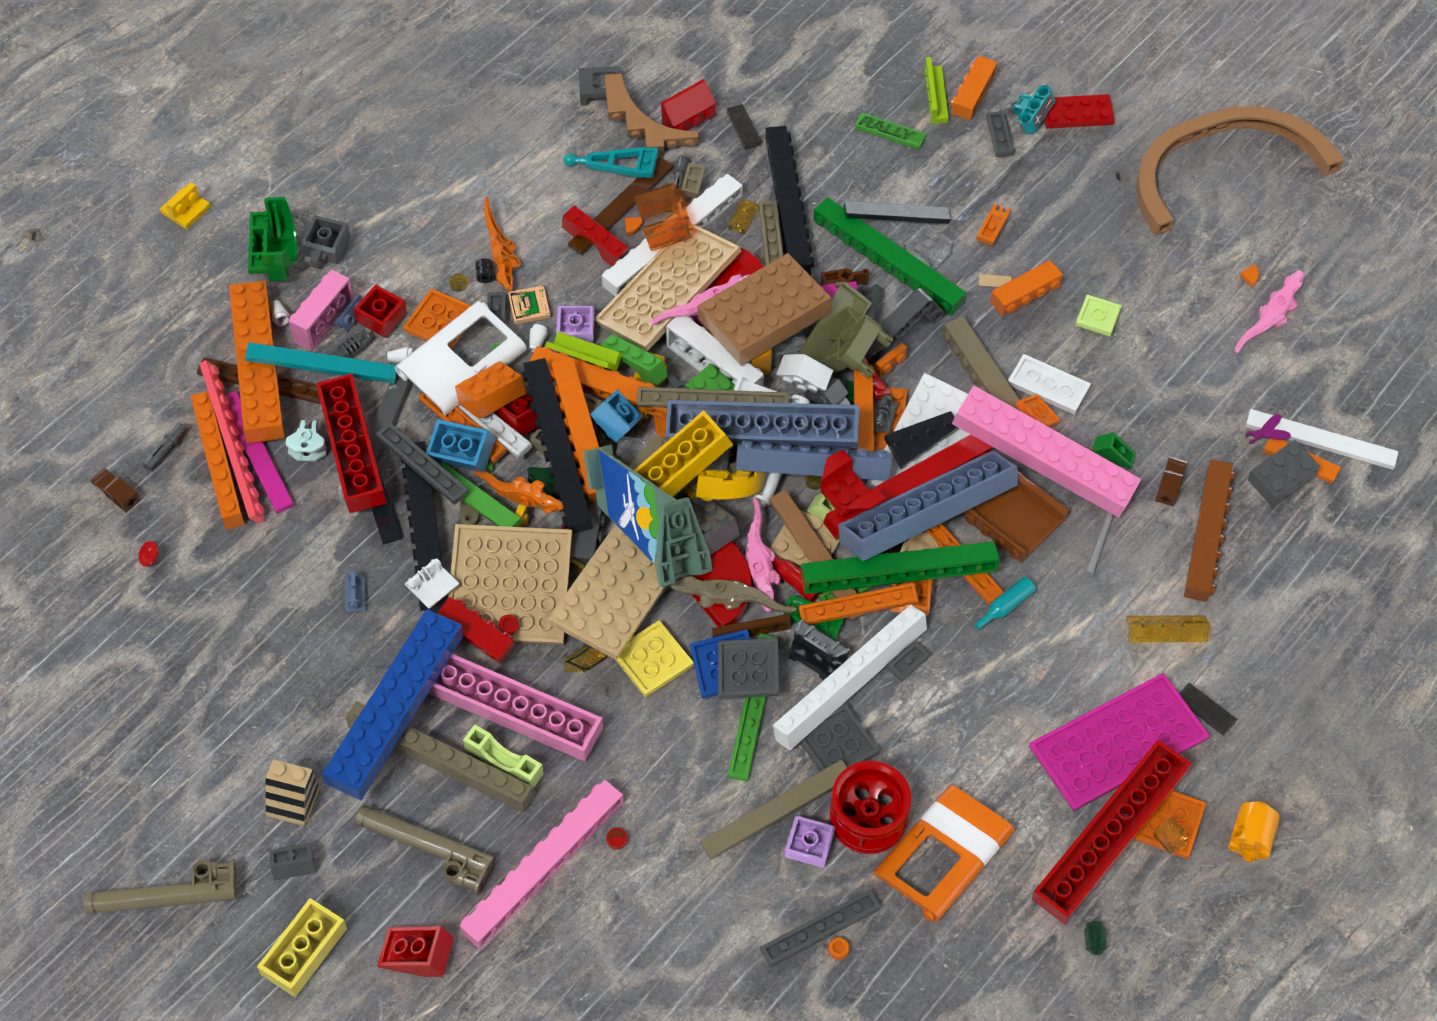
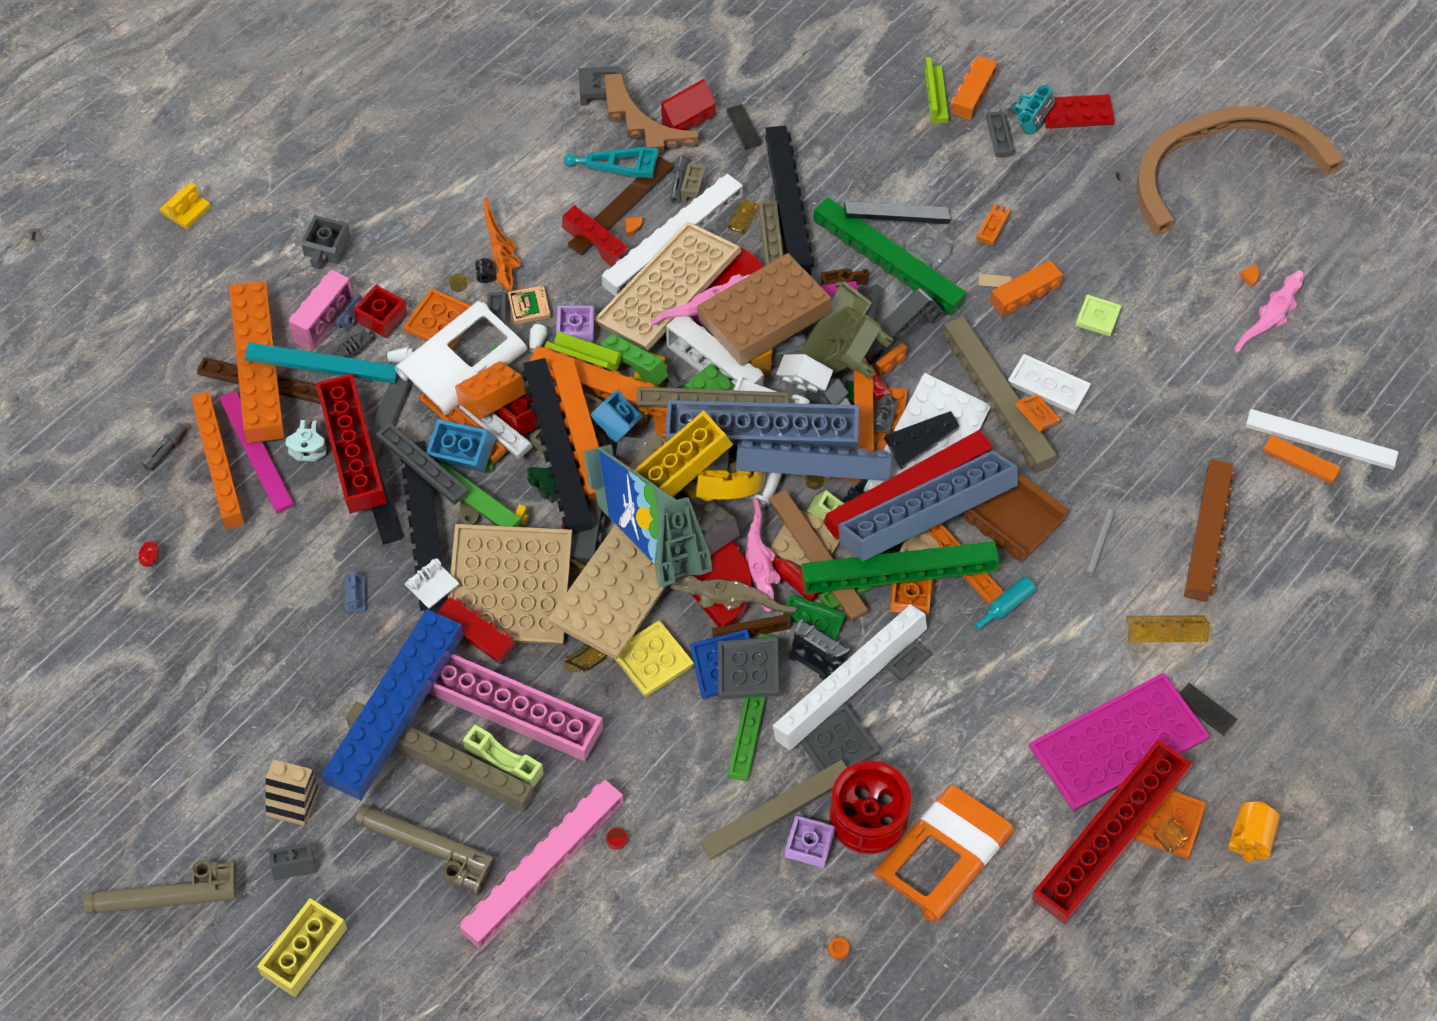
reddish brown piece [90,468,140,513] -> none
coral plate [199,360,265,524] -> none
green piece [248,197,297,282] -> none
white cone [270,300,290,326] -> none
red slope [377,926,454,977] -> none
orange animal [474,471,564,513] -> none
red tile [499,615,519,635] -> none
clear orange arch [634,182,693,251] -> none
dark grey plate [760,890,881,968] -> none
orange tile [799,582,919,625] -> none
red piece [821,449,886,517] -> none
bright green tile [855,113,926,150] -> none
bright pink brick [952,386,1141,518] -> none
clear green brick [1084,921,1107,955] -> none
green slope [1092,432,1136,469] -> none
reddish brown piece [1155,456,1187,506] -> none
magenta piece [1245,414,1291,444] -> none
dark grey brick [1248,439,1320,507] -> none

